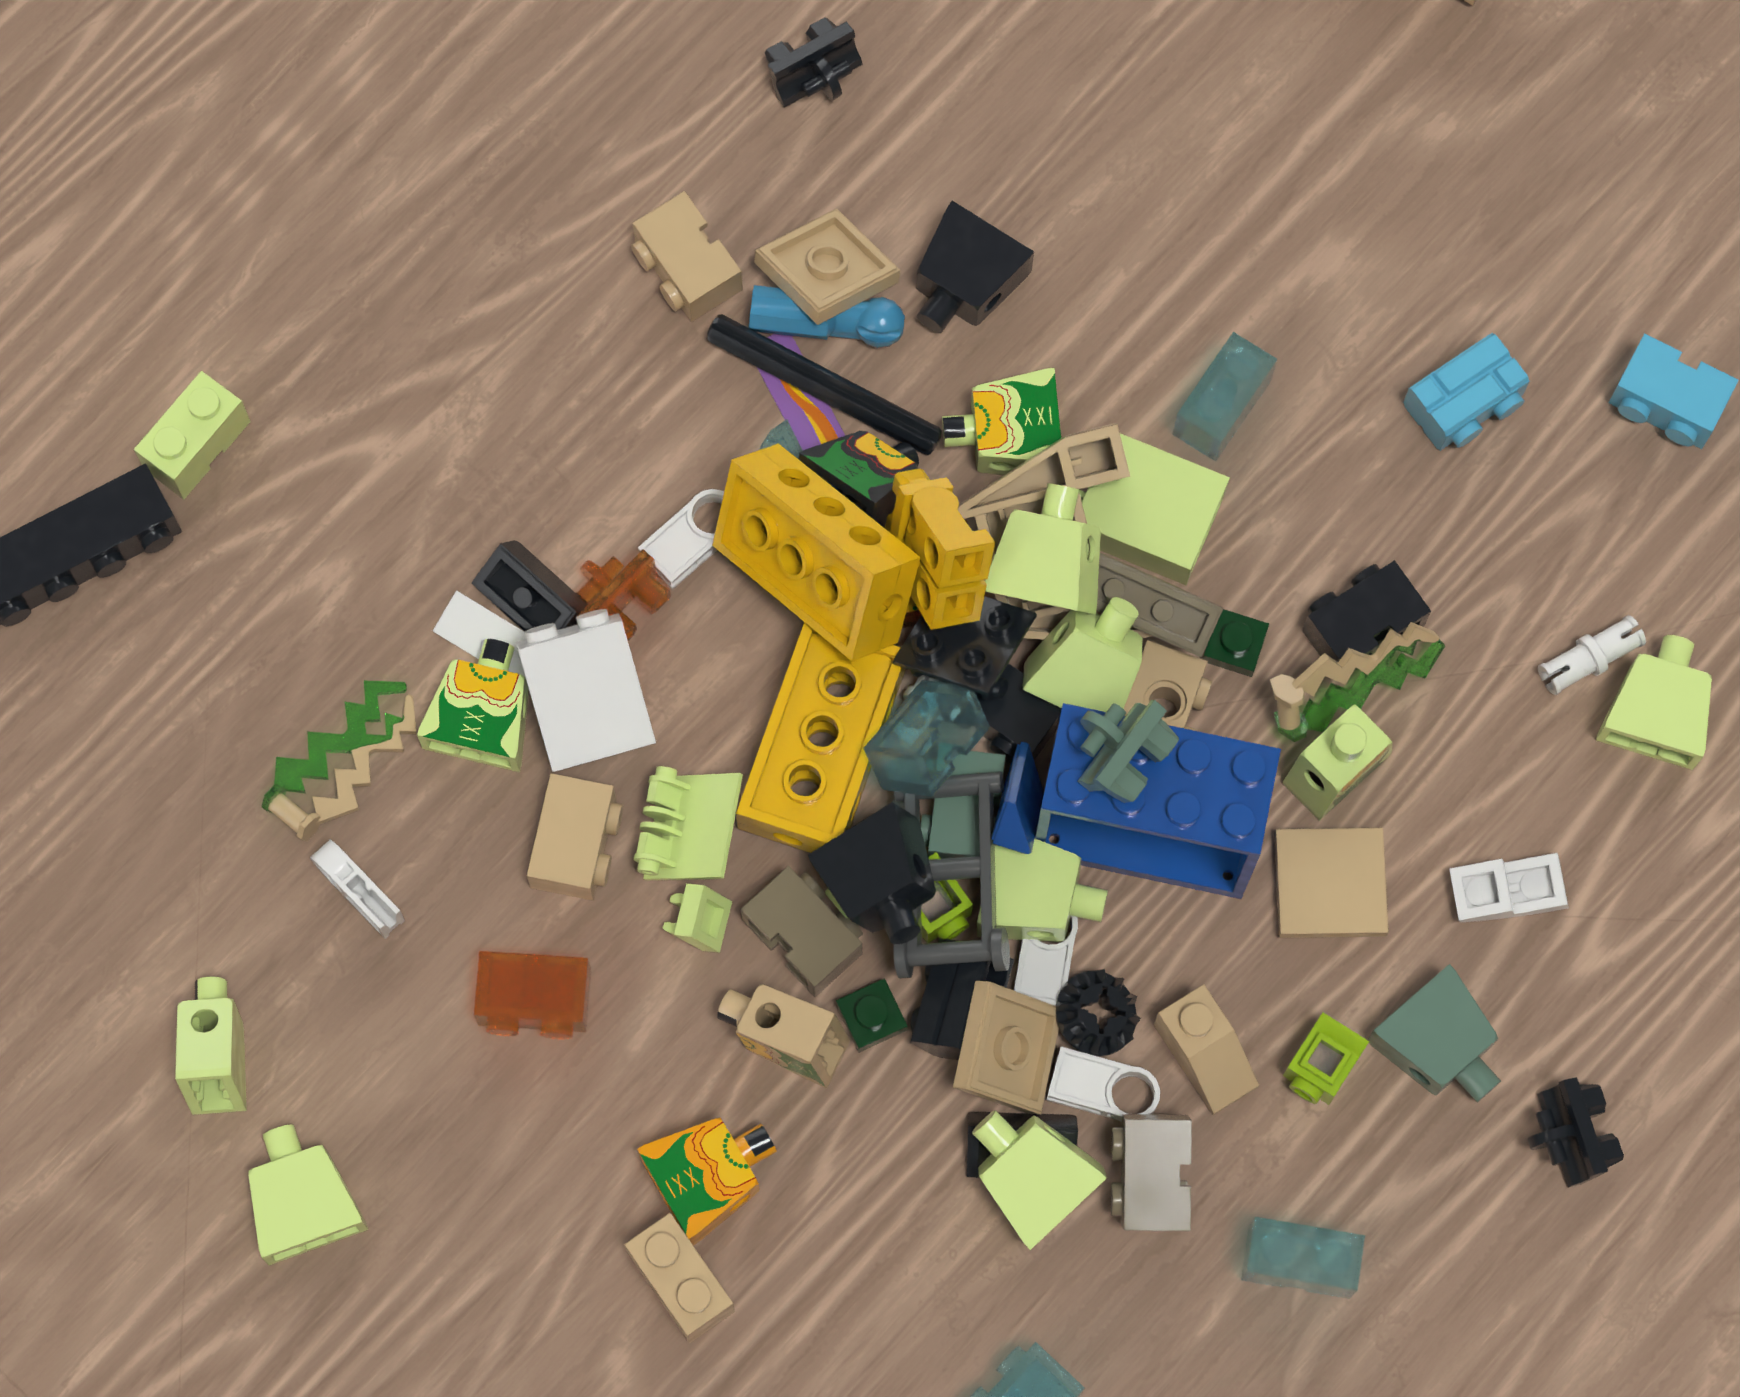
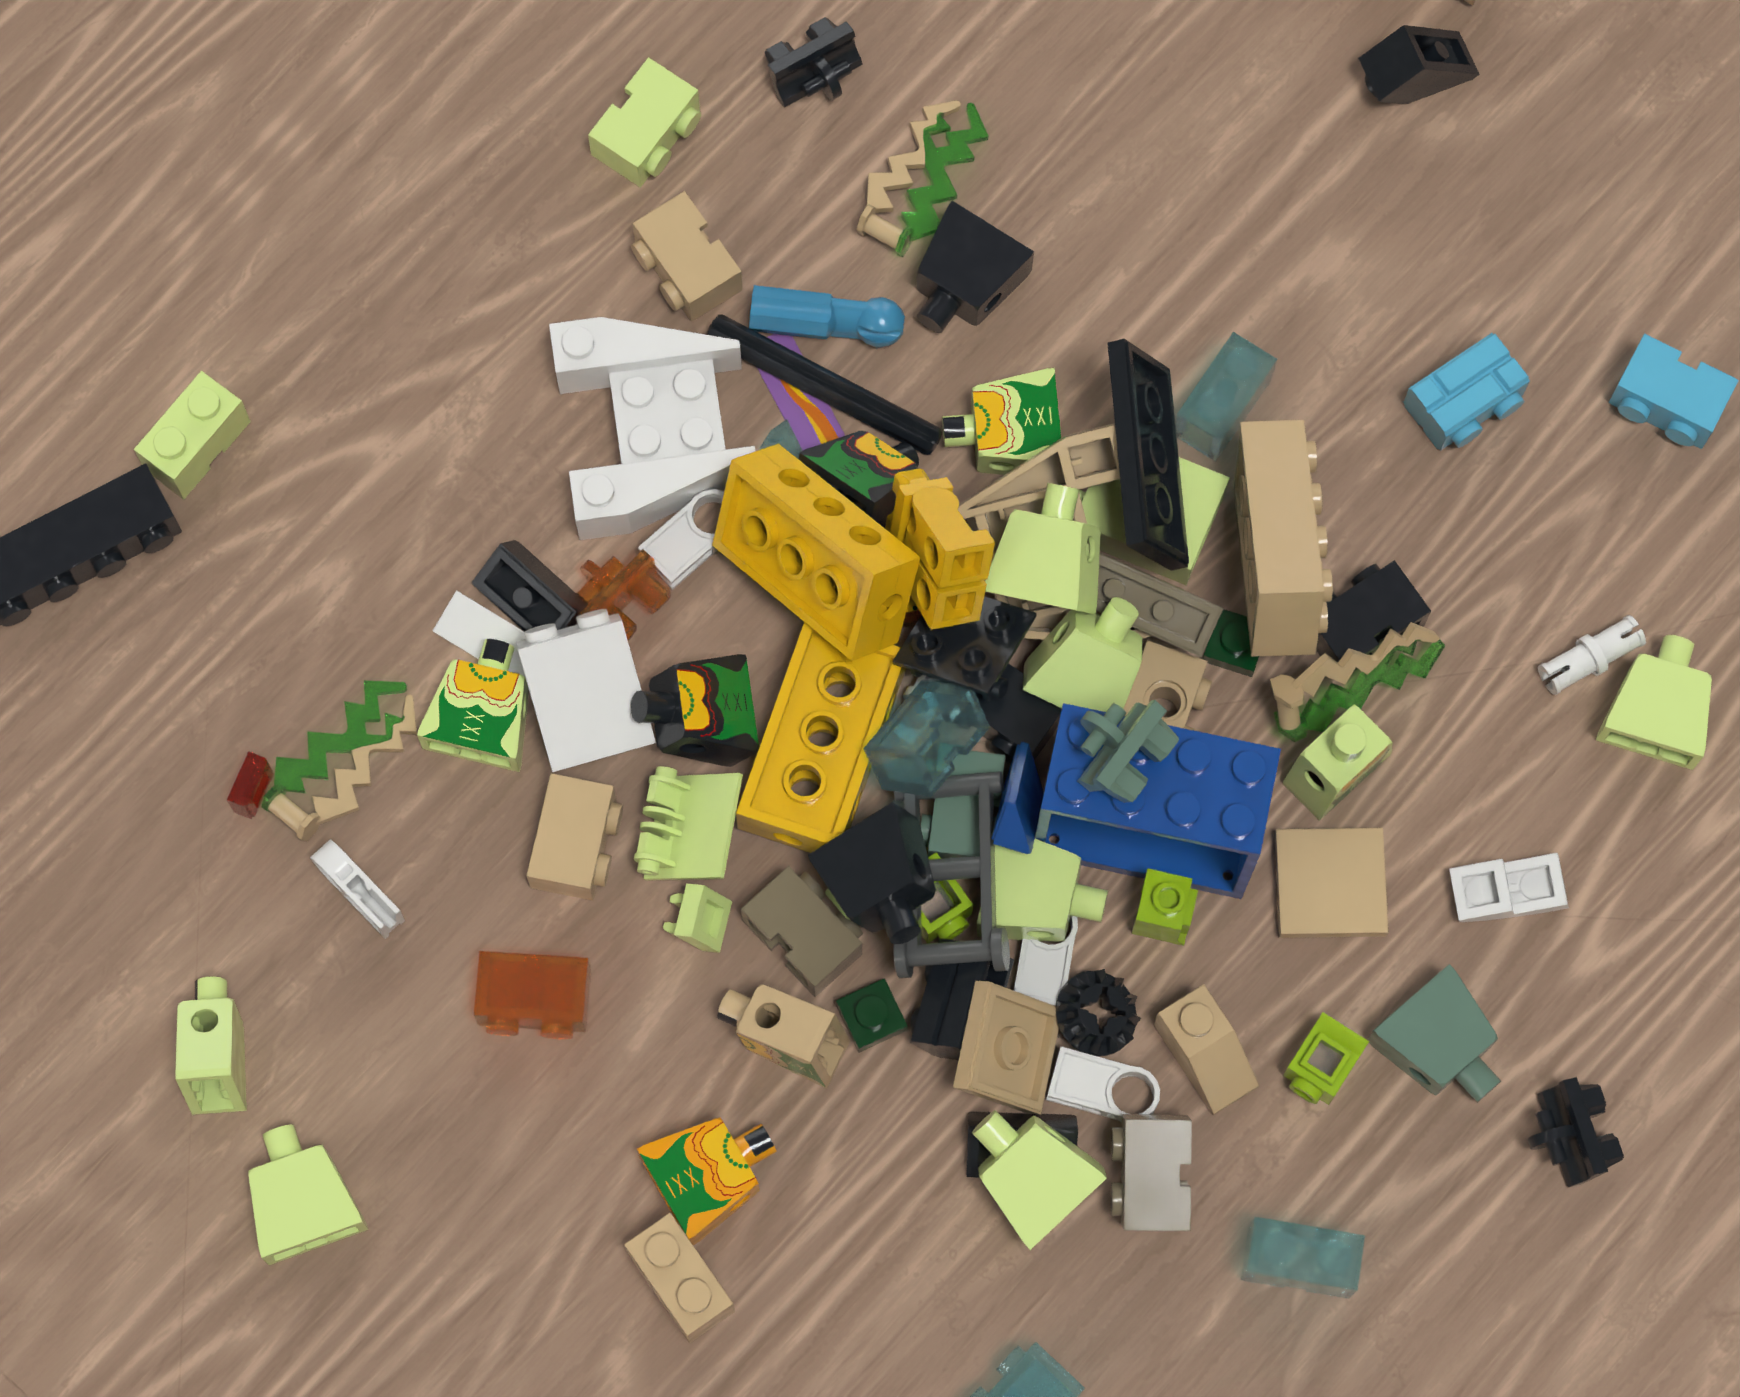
tan tile [754,209,900,325] -> none
none -> clear red tile [227,751,274,819]
none -> white wedge [549,317,755,540]
none -> yellowish green brick [588,57,701,188]
none -> torso [631,654,759,767]
none -> piece [856,101,989,258]
none -> black tile [1107,338,1189,571]
none -> lime window [1132,868,1198,946]
none -> tan brick [1233,420,1333,657]
none -> black slope [1358,25,1480,104]

